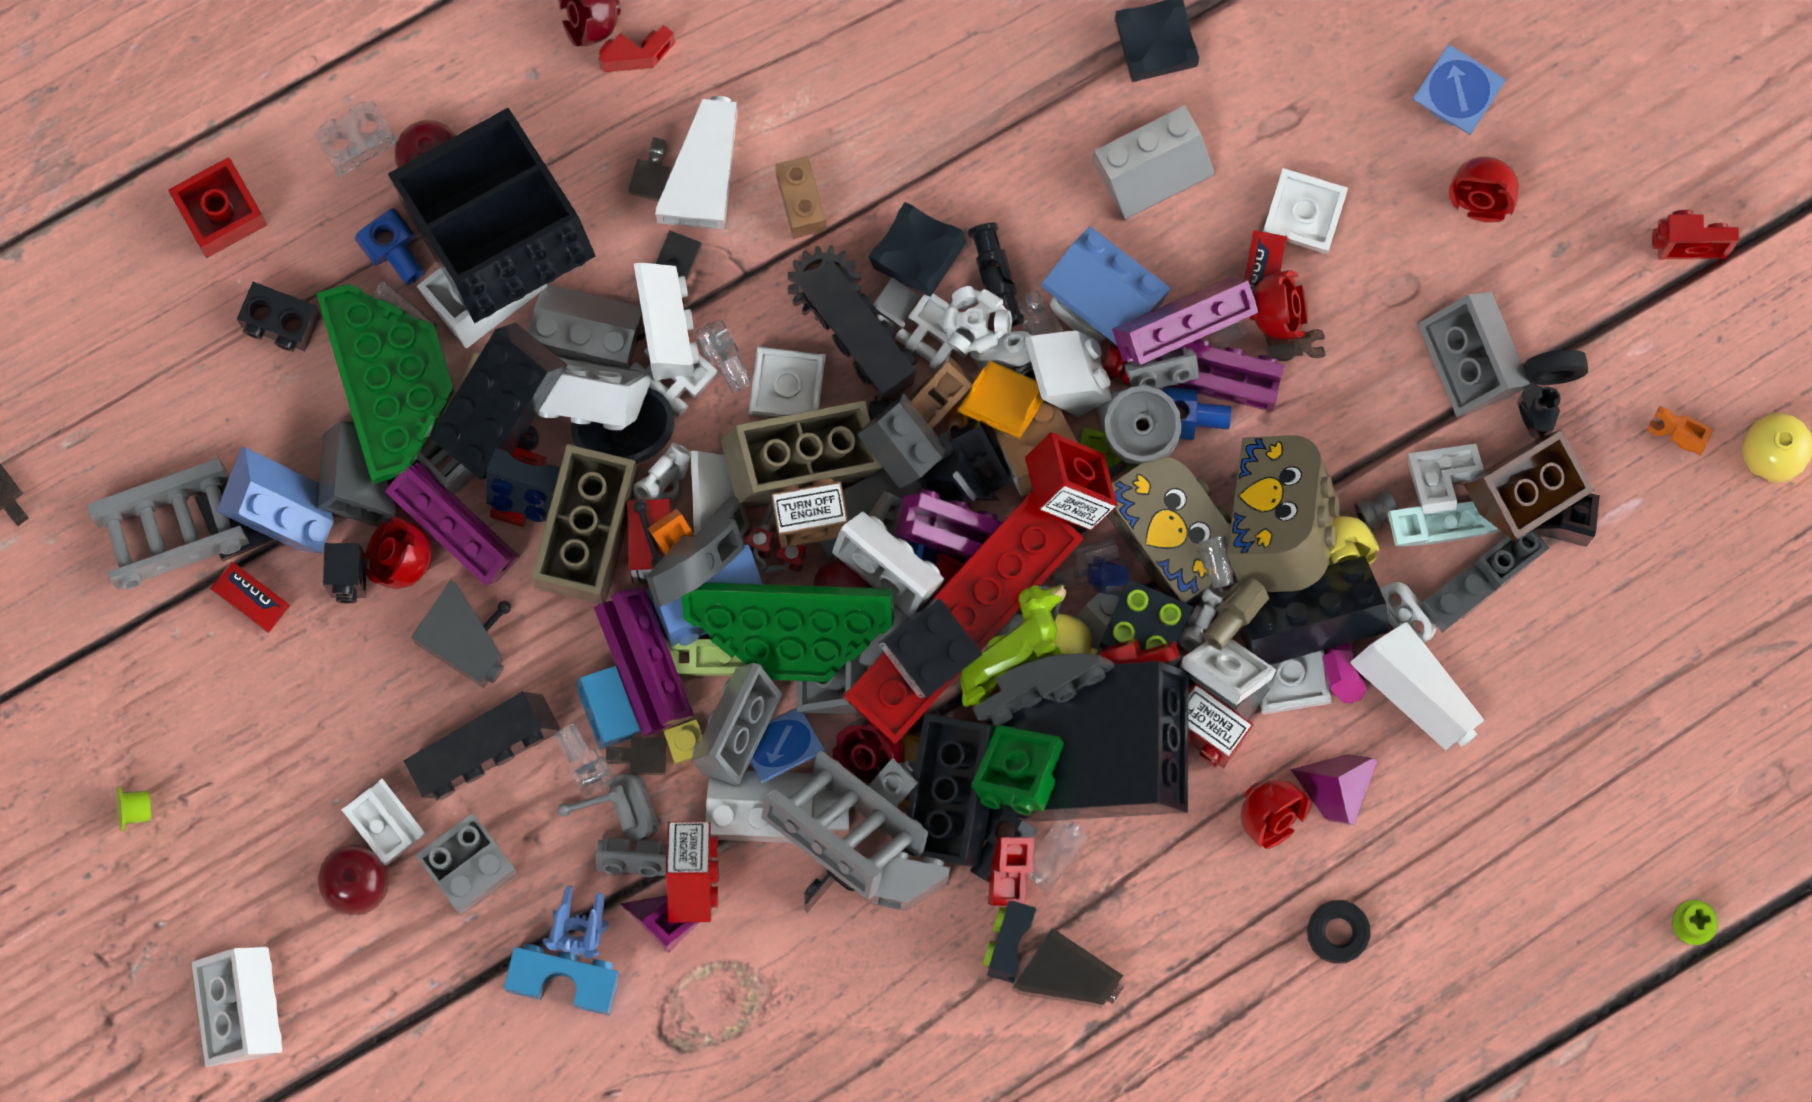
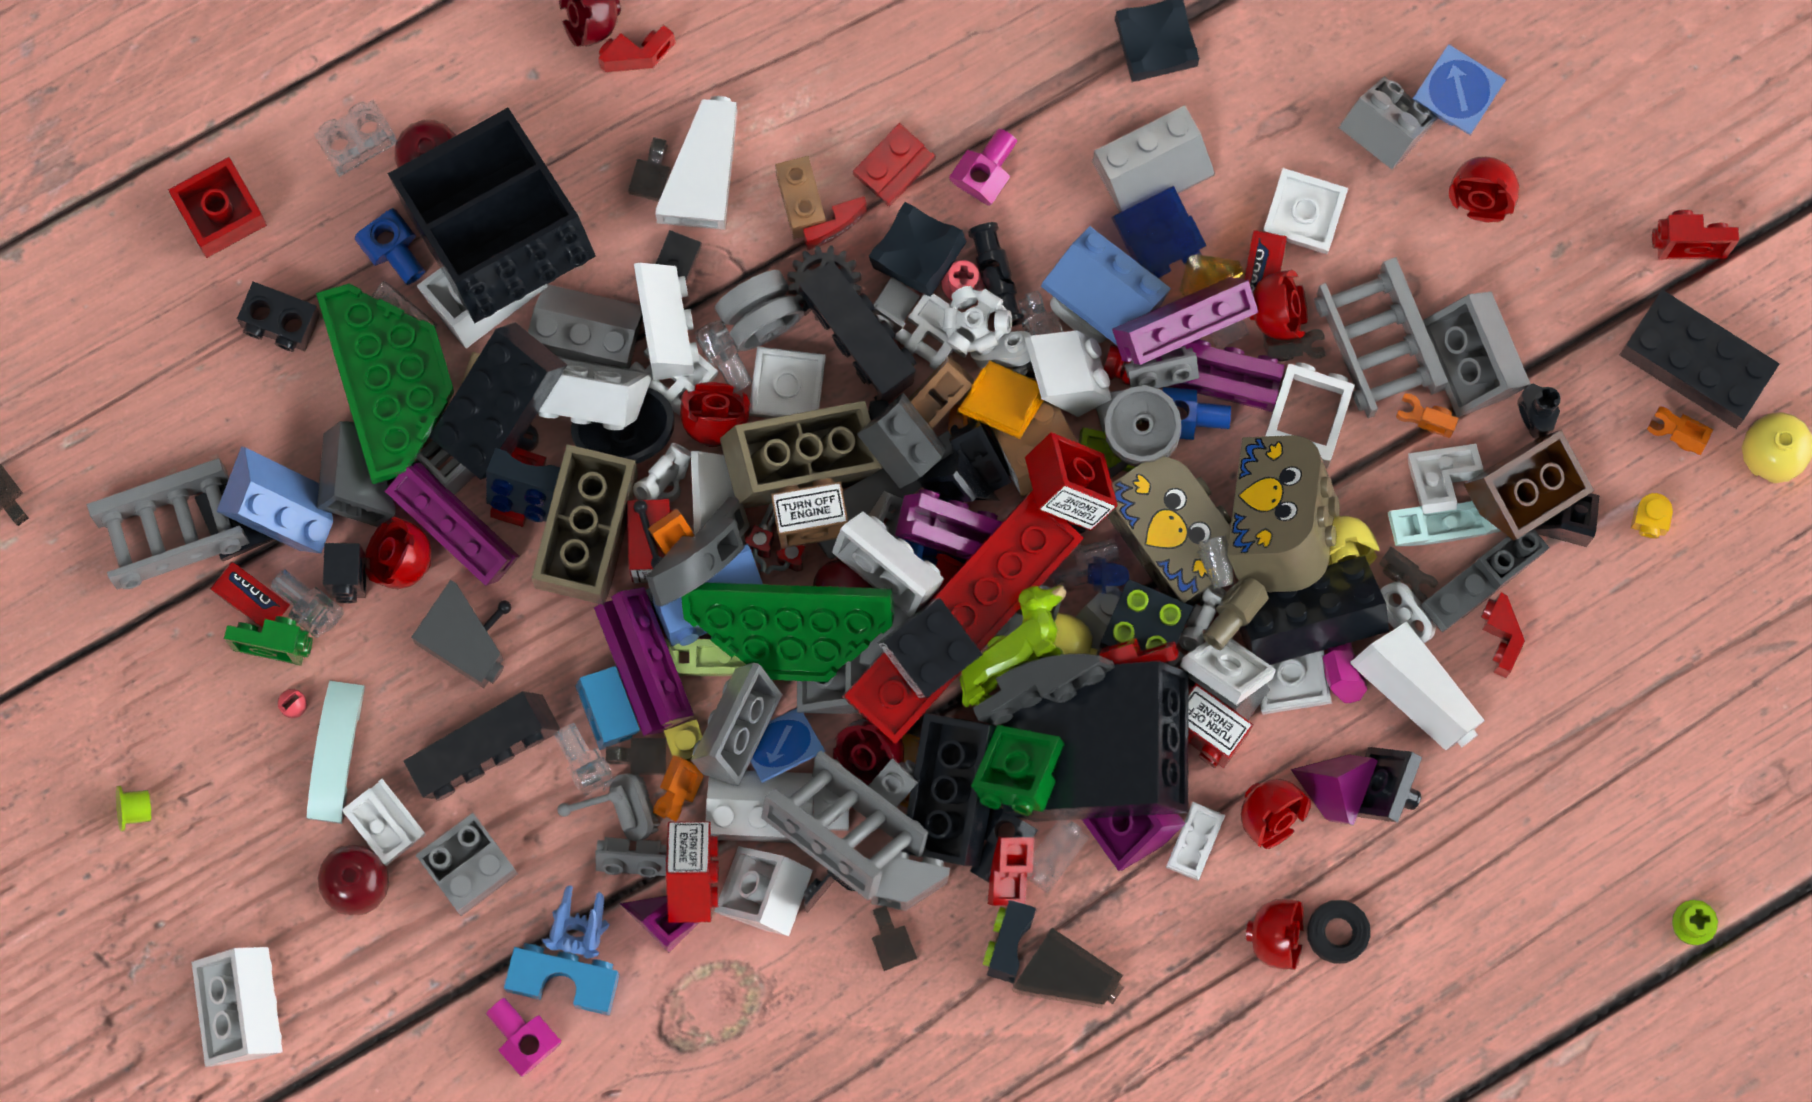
flat silver wheel [1354,489,1399,533] -> none
black tyre [1525,350,1588,385] -> none
none -> green plate [224,616,313,666]
none -> clear piece [270,569,344,638]
none -> coral hinge [278,689,307,718]
none -> light aqua slope [307,681,365,824]
none -> dark pink piece [486,998,562,1077]
none -> orange plate [653,755,704,822]
none -> red cylinder [680,382,751,447]
none -> white slope [714,846,813,936]
none -> light grey wheel [715,270,804,351]
none -> red slope [803,196,866,250]
none -> red plate [853,123,936,207]
none -> clear smoke plate [871,906,917,972]
none -> coral piece [941,260,985,301]
none -> dark pink piece [949,128,1017,206]
none -> magenta slope [1081,814,1185,871]
none -> clear blue plate [1112,186,1207,278]
none -> white plate [1166,802,1225,881]
none -> clear yellow wing [1180,254,1245,297]
none -> red cylinder [1246,899,1304,970]
none -> white window [1265,362,1355,469]
none -> light grey fence [1314,257,1448,419]
none -> light grey slope [1339,77,1437,169]
none -> black tile [1357,747,1422,823]
none -> clear smoke plate [1379,547,1438,603]
none -> orange plate [1396,393,1459,438]
none -> red slope [1481,593,1525,678]
none -> black brick [1620,290,1780,429]
none -> yellow plate [1631,493,1673,539]

